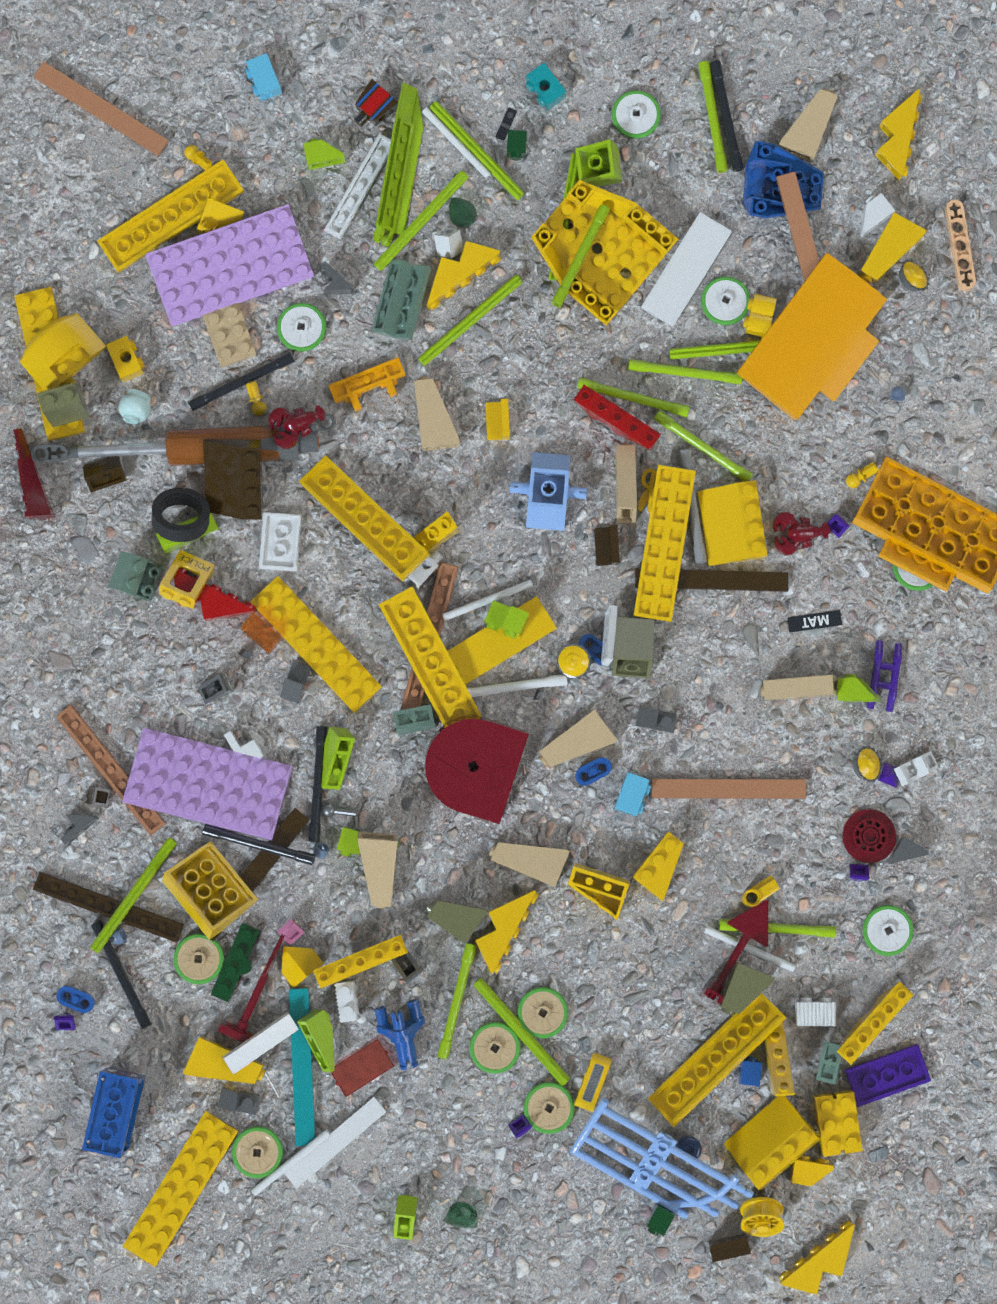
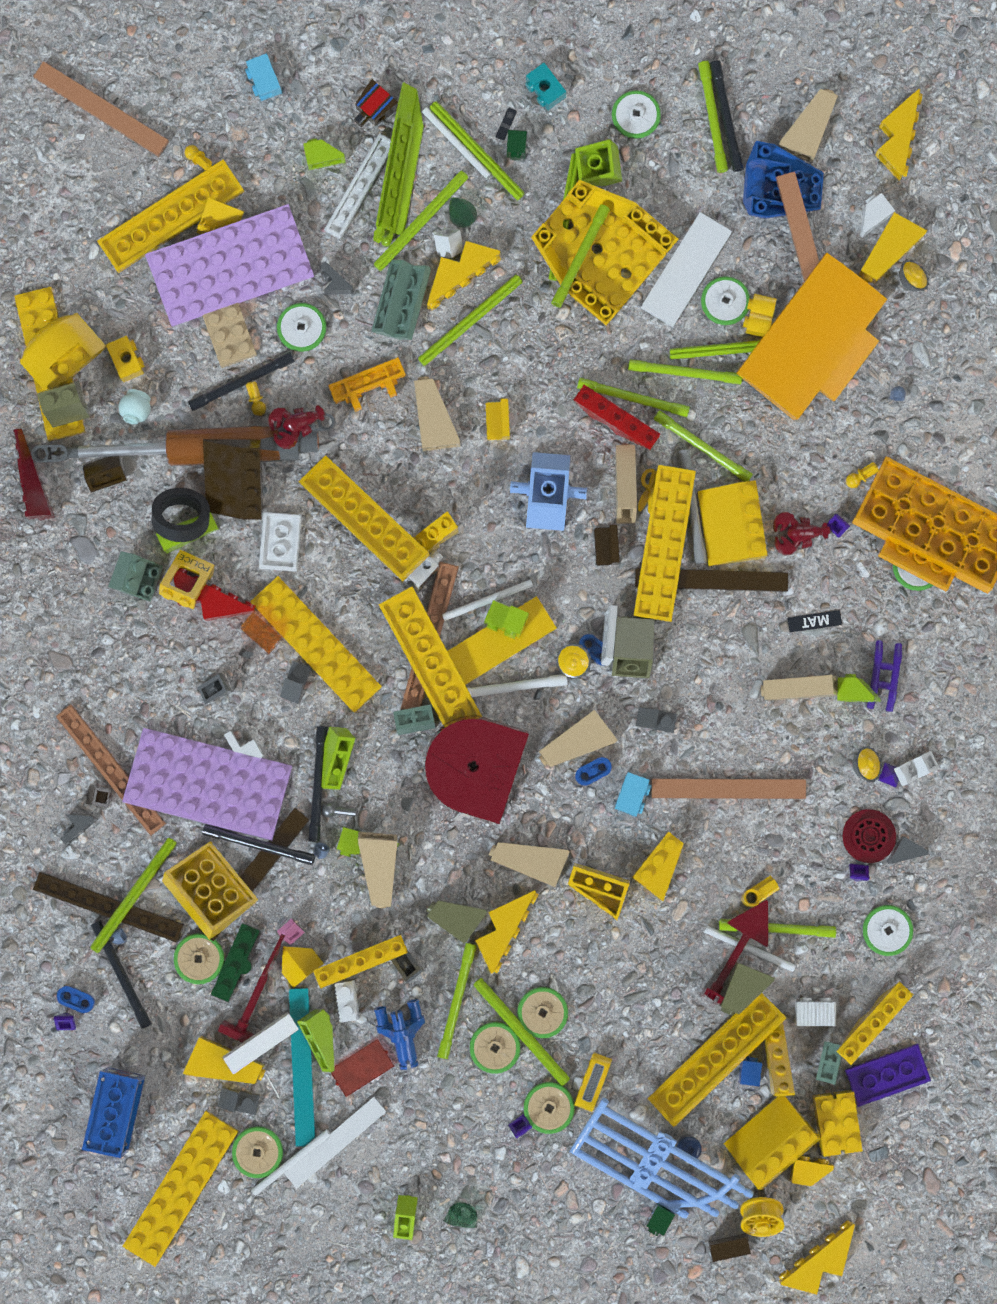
light nougat beam [945,199,976,292] -> none

